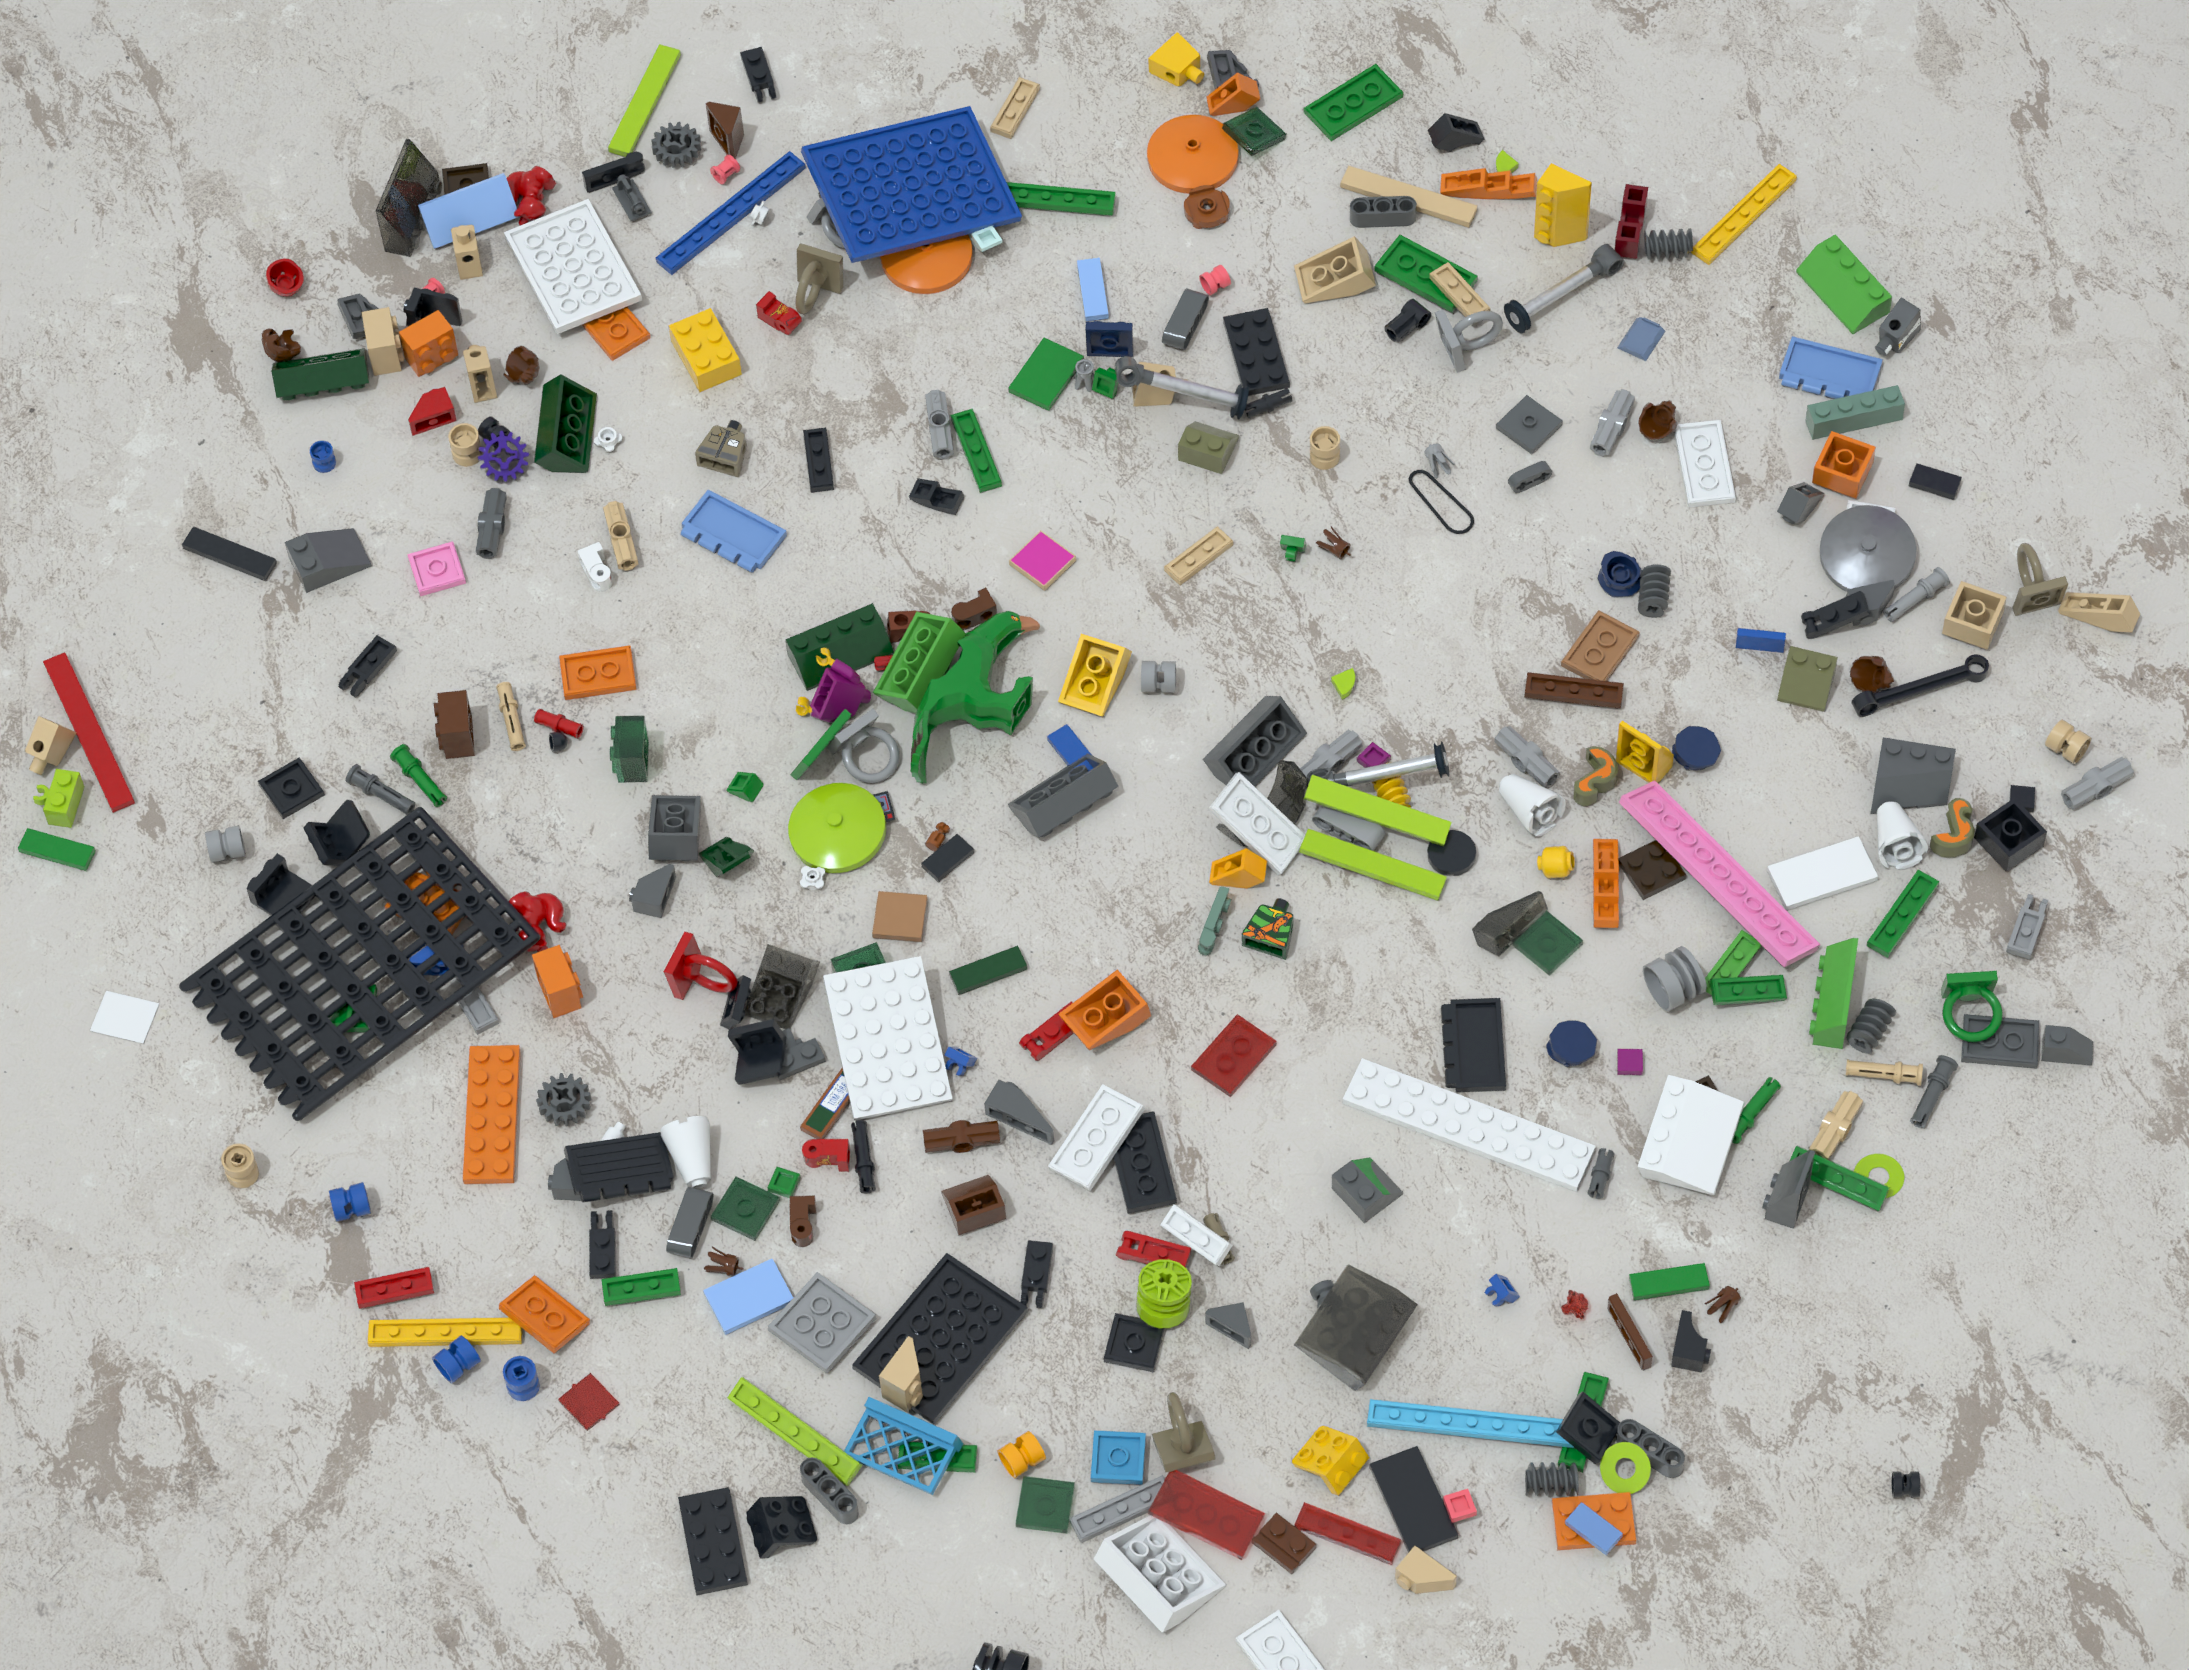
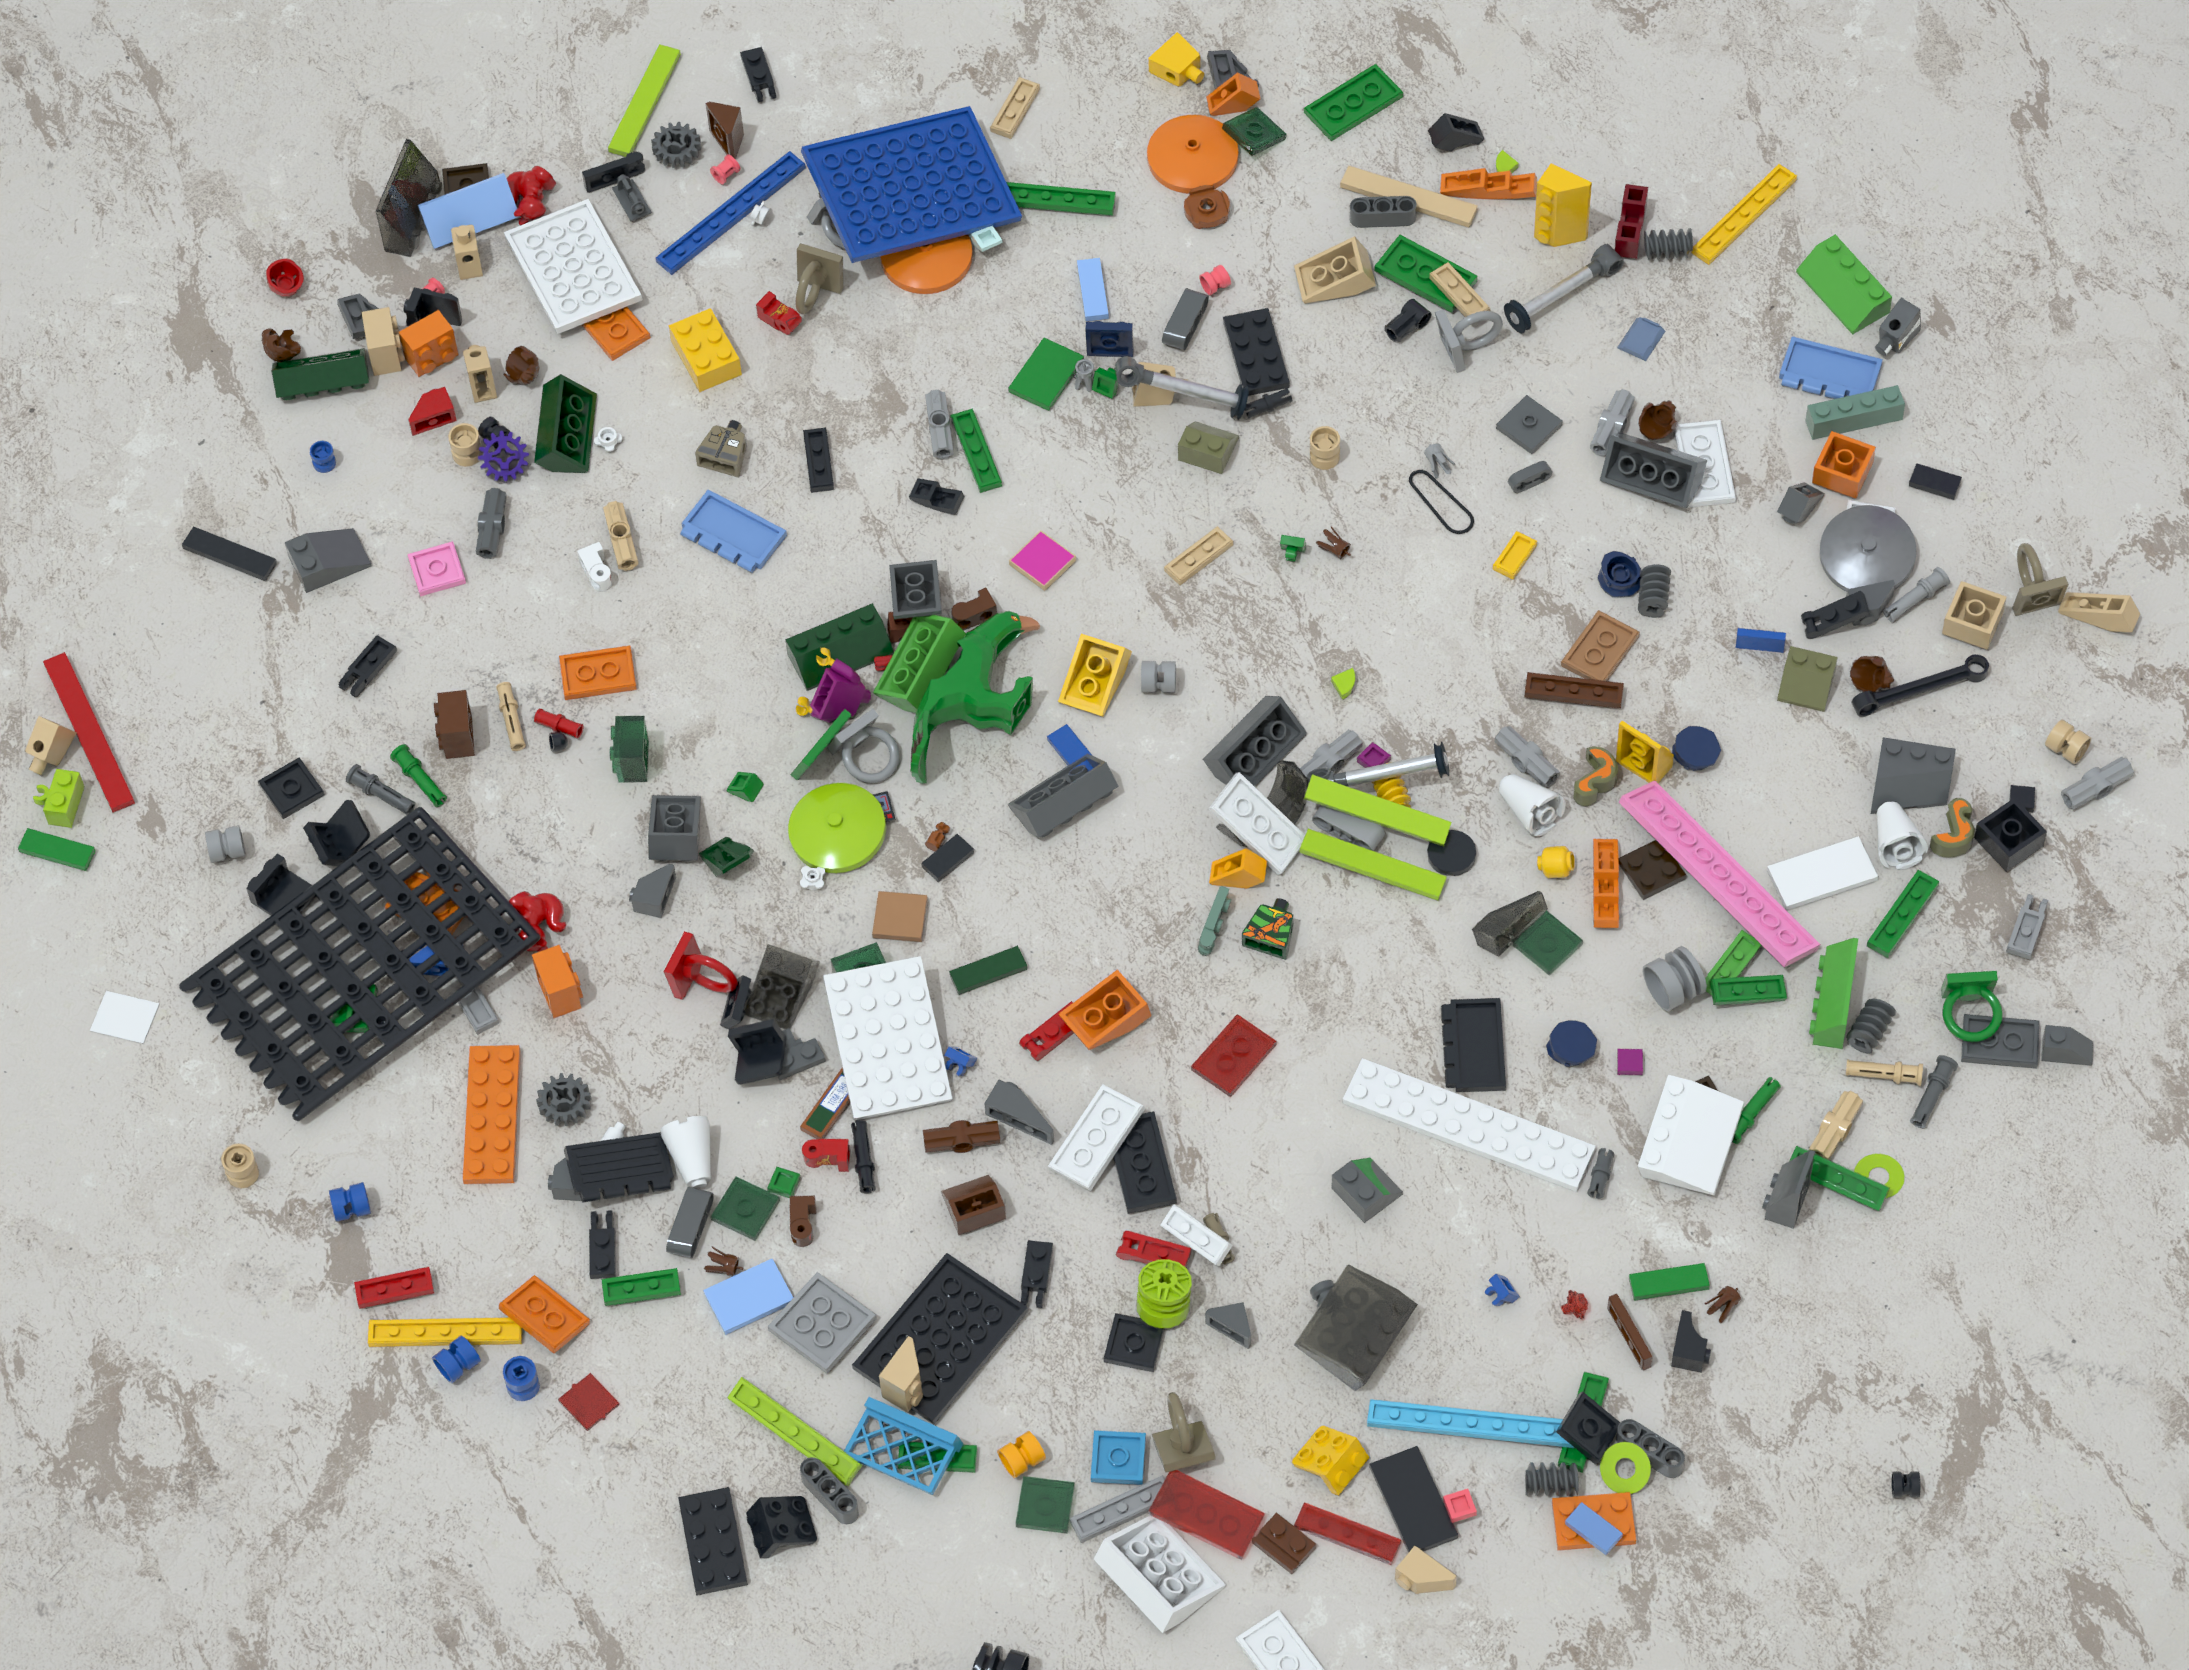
none -> dark grey slope [889,560,942,619]
none -> yellow tile [1493,531,1537,580]
none -> dark grey slope [1600,433,1707,508]

